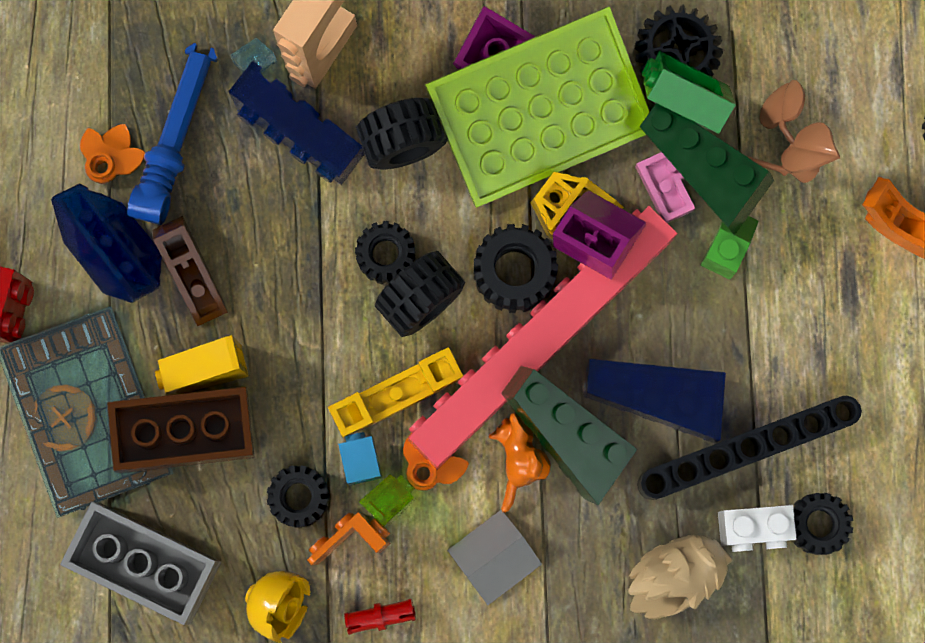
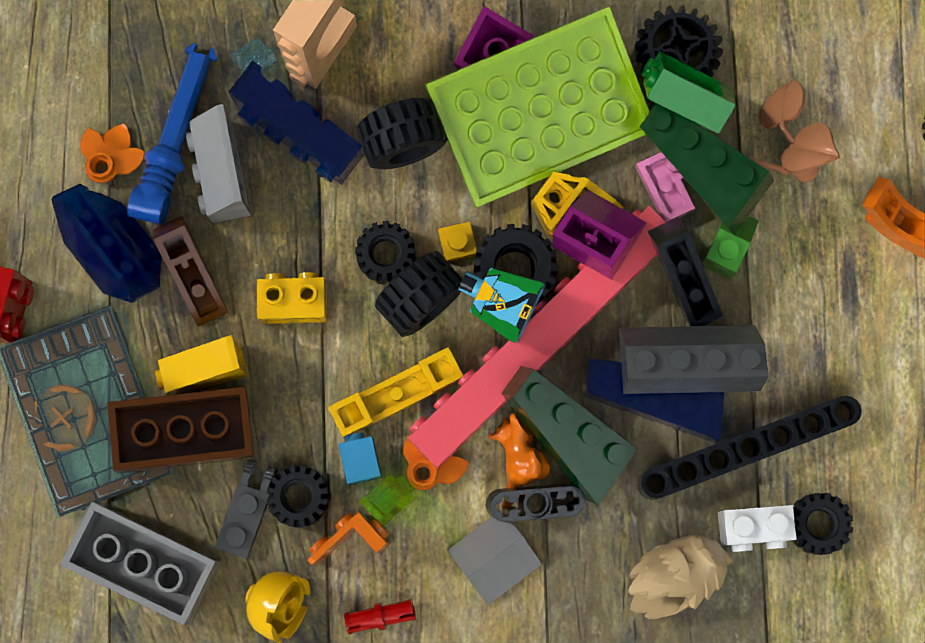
none -> light grey slope [186,104,251,224]
none -> dark grey hinge [215,459,277,559]
none -> yellow brick [257,272,327,324]
none -> yellow plate [438,221,477,262]
none -> torso [459,268,546,343]
none -> black beam [485,484,585,522]
none -> dark grey slope [619,325,768,394]
none -> black brick [648,217,724,326]

